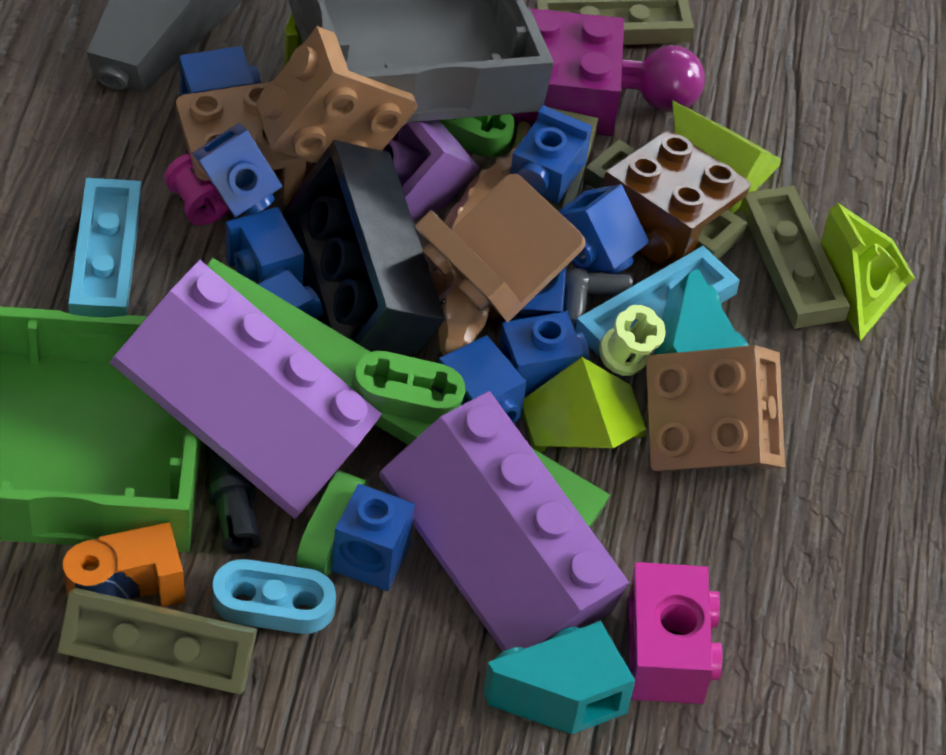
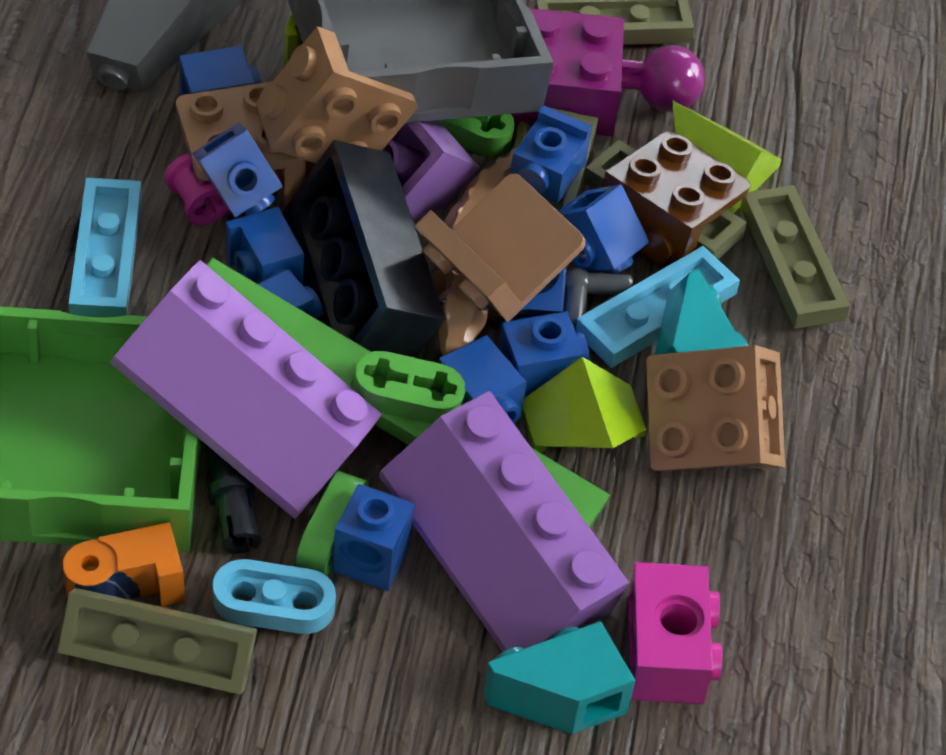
yellowish green bush [599,305,666,376] -> none
lime slope [821,203,915,342] -> none

